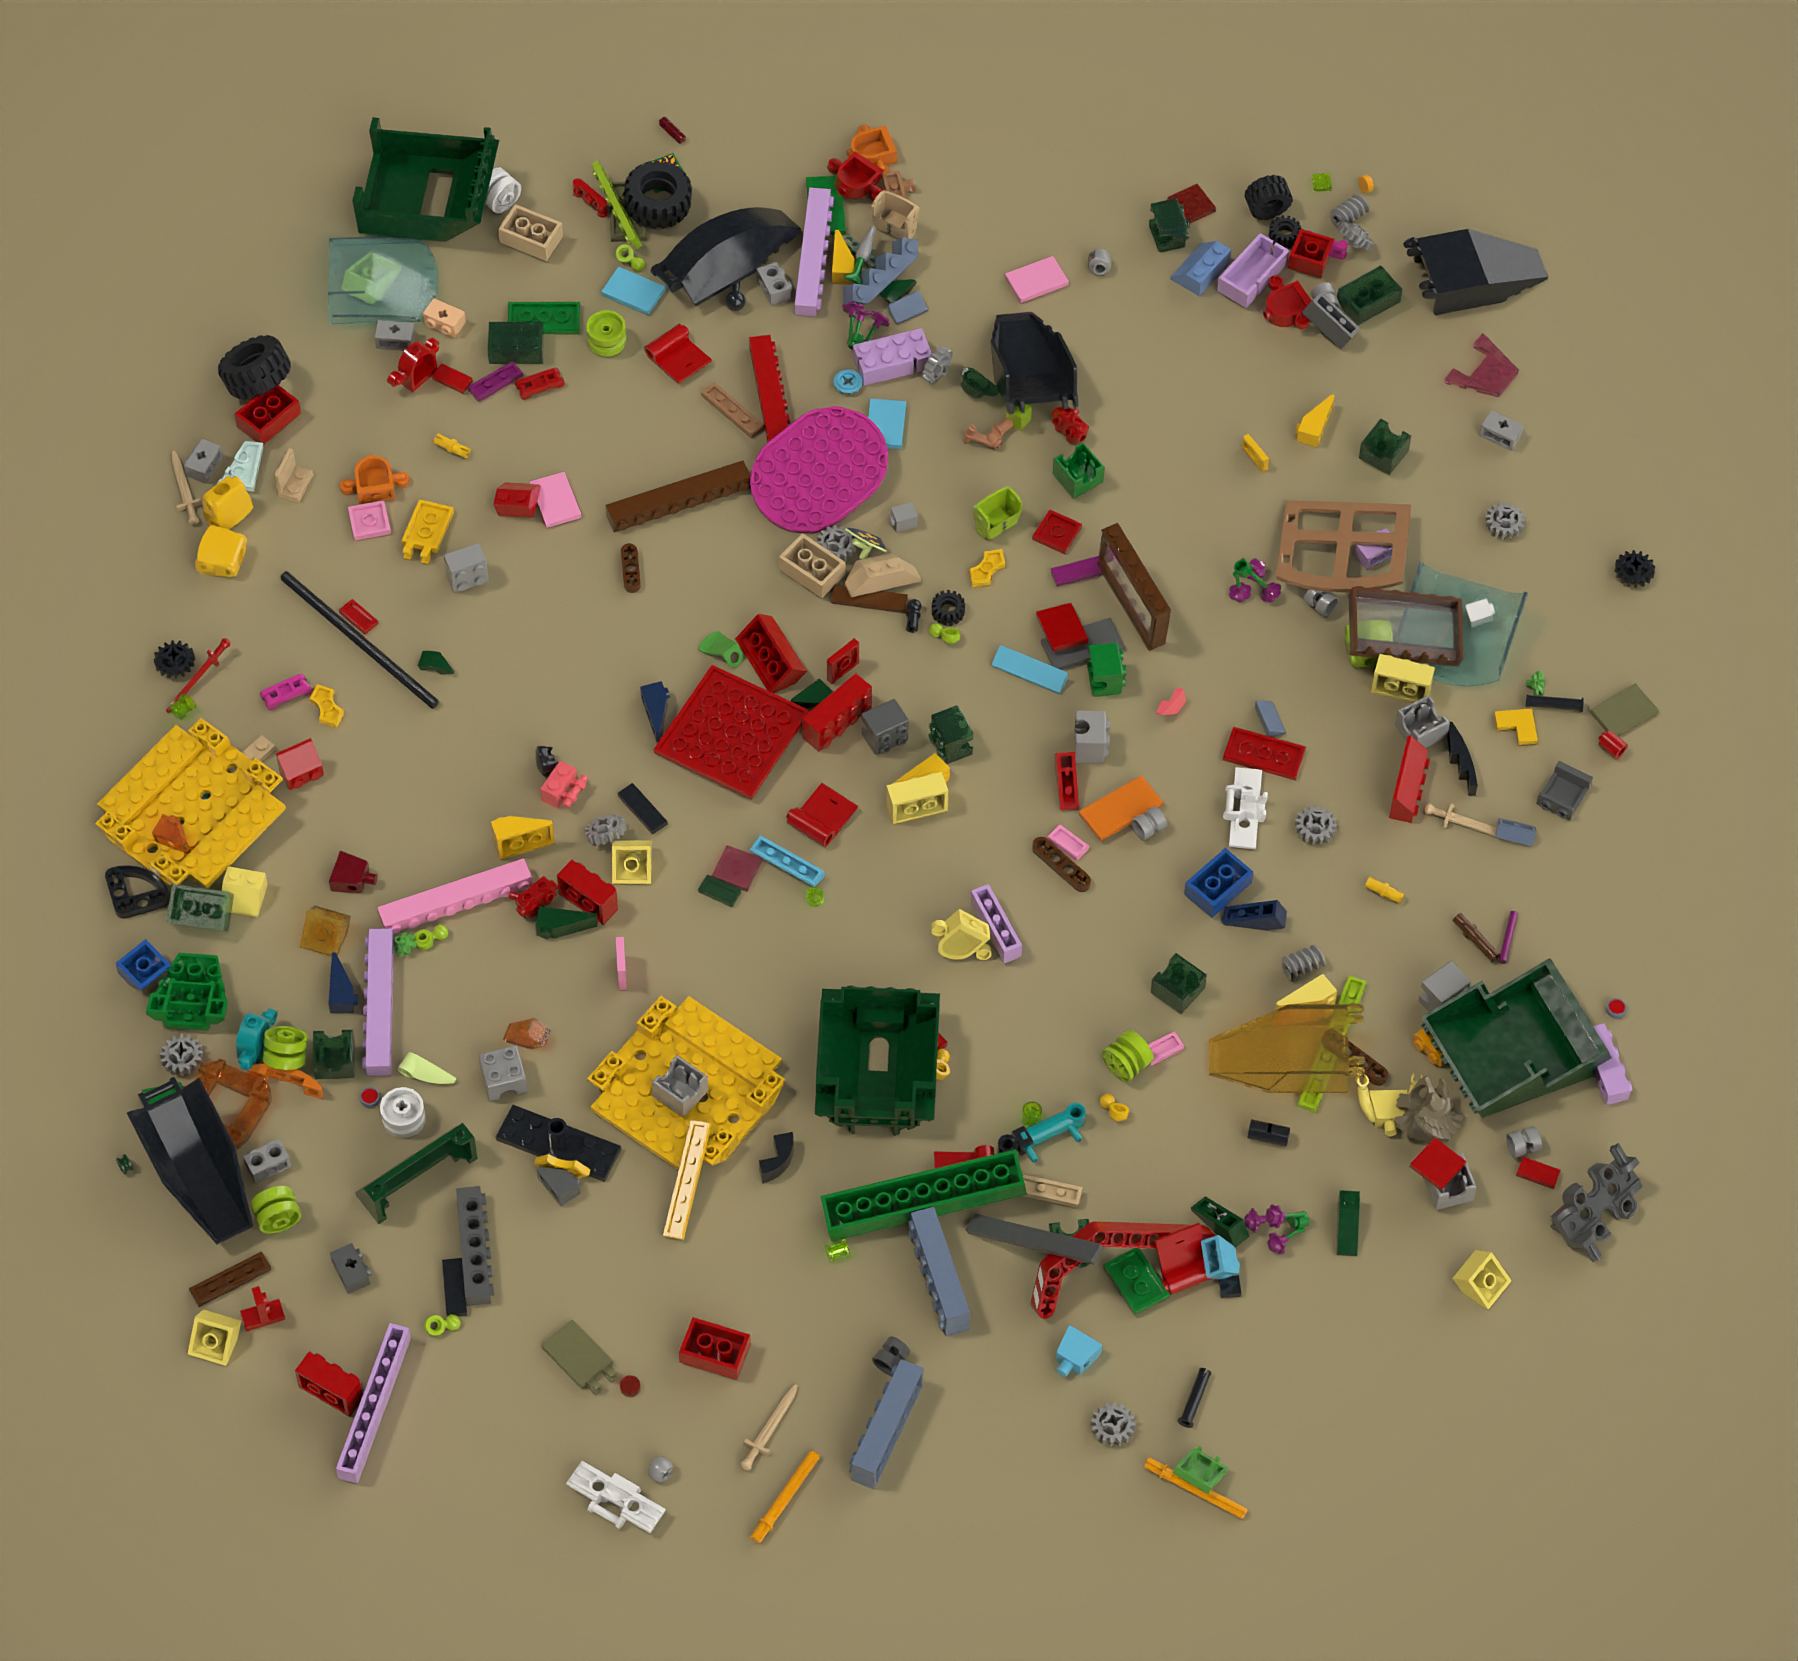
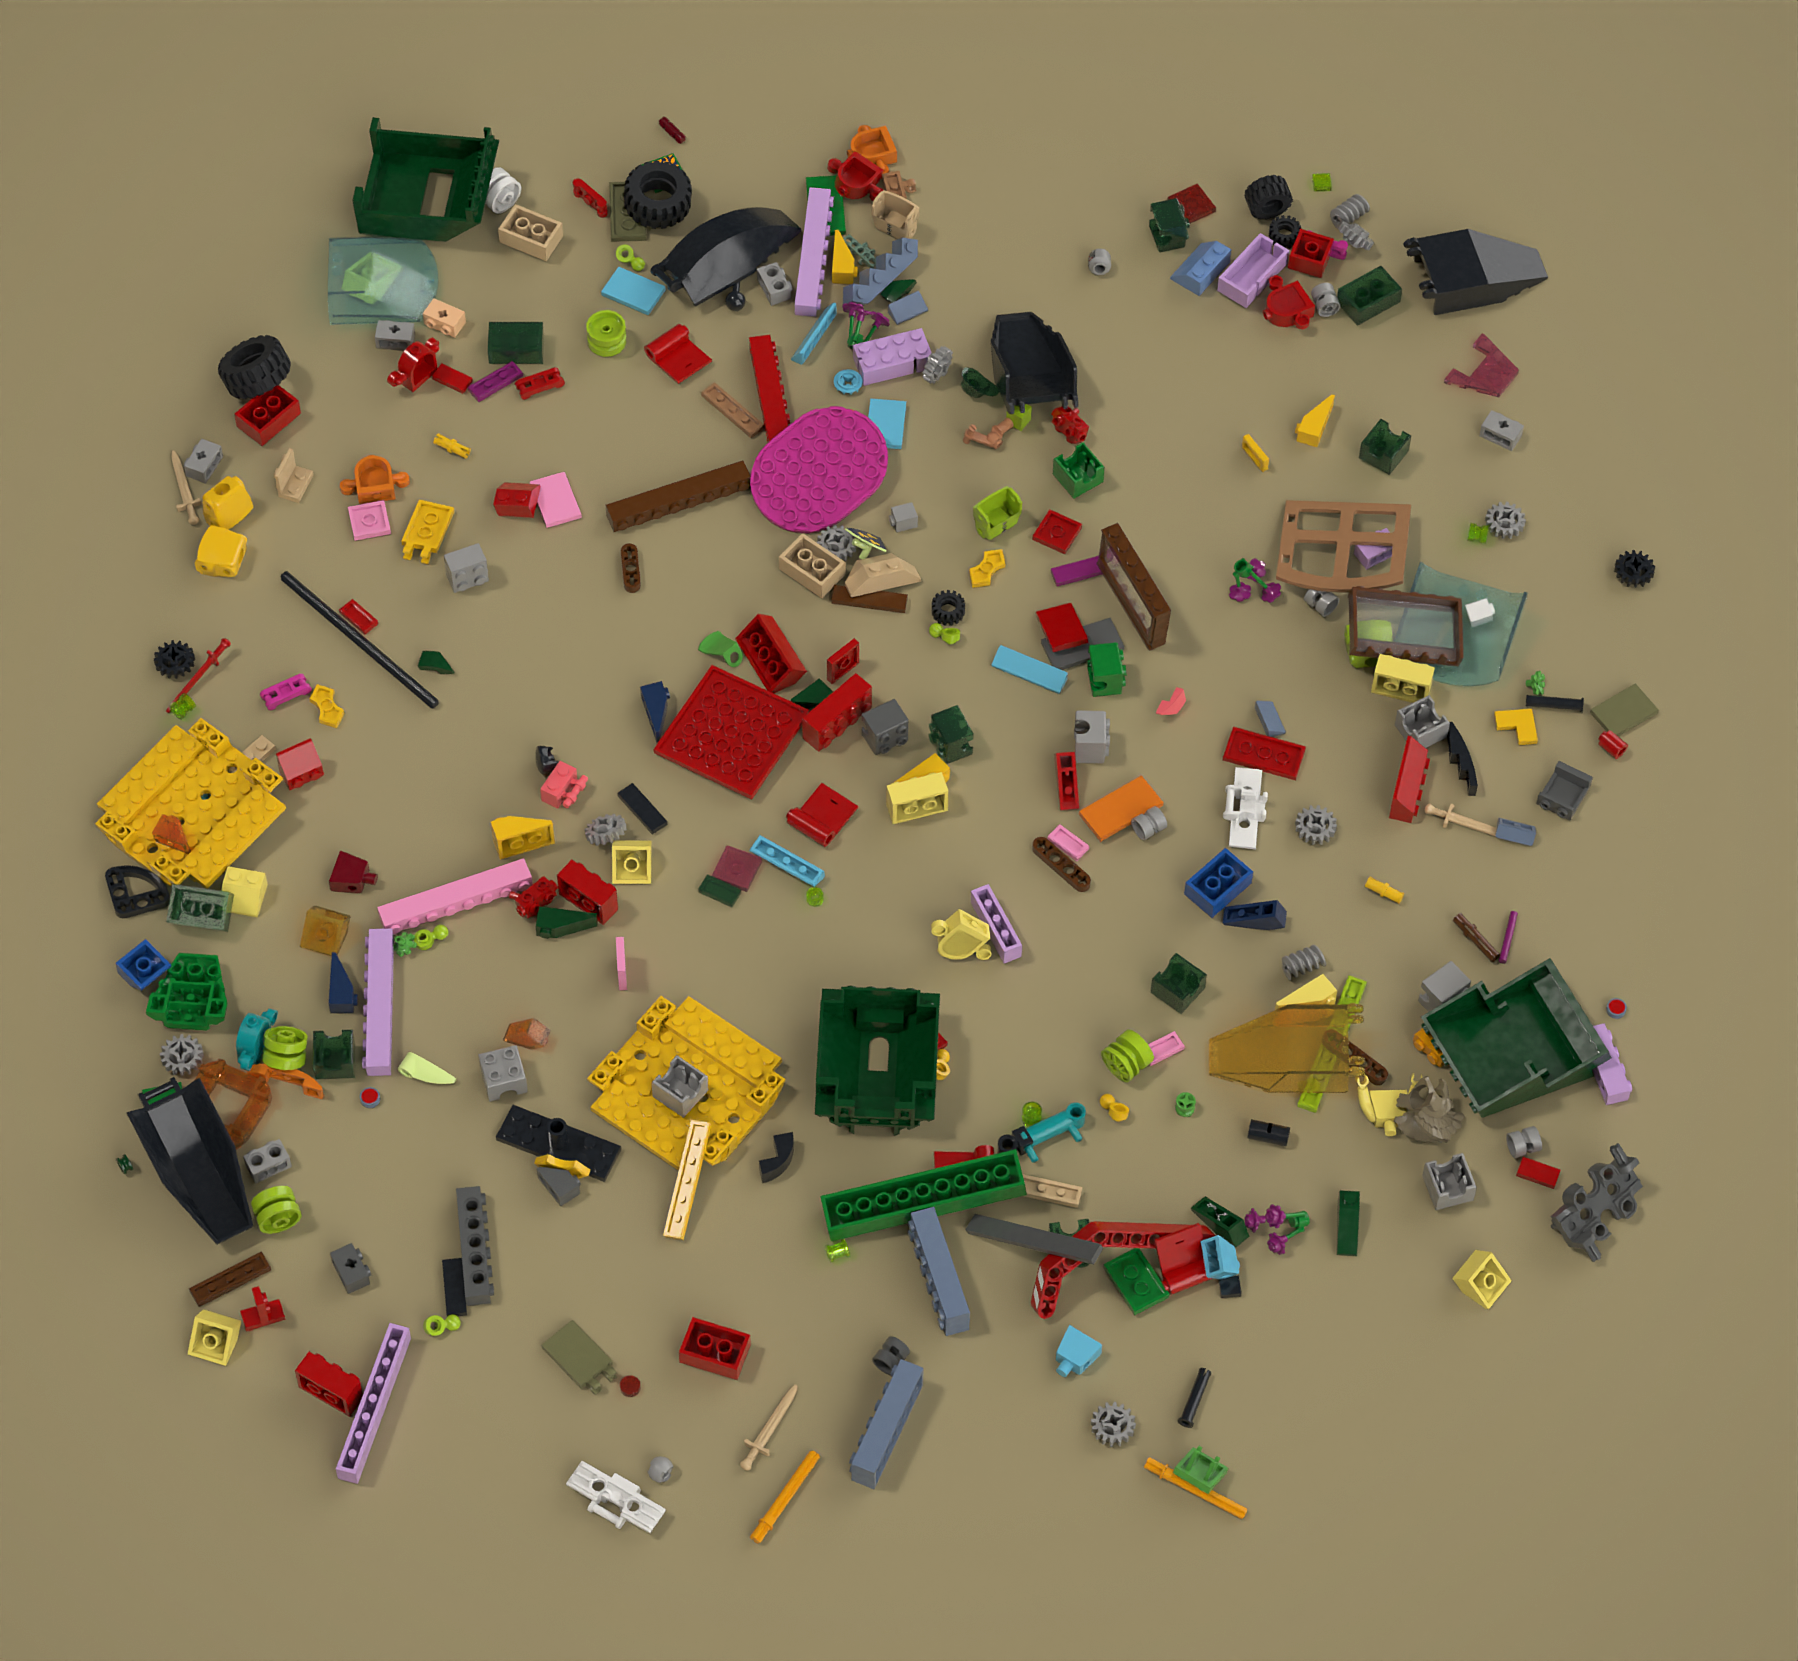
light aqua wing [218,441,264,492] -> none
dark green windscreen [355,1123,478,1224] -> none
white wheel [380,1087,426,1139] -> none
green tile [507,302,580,334] -> none
lime plate [592,160,643,249] -> none
piece [844,226,876,285] -> none
black pin [906,599,922,633] -> none
bright pink tile [1005,256,1069,303] -> none
dark grey brick [1302,292,1360,349] -> none
light orange tile [1358,175,1374,193] -> none
red tile [1409,1137,1467,1191] -> none
none -> medium azure slope [791,303,837,365]
none -> bright green wheel [1175,1092,1196,1117]
none -> clear neon green wheel [1467,522,1489,544]

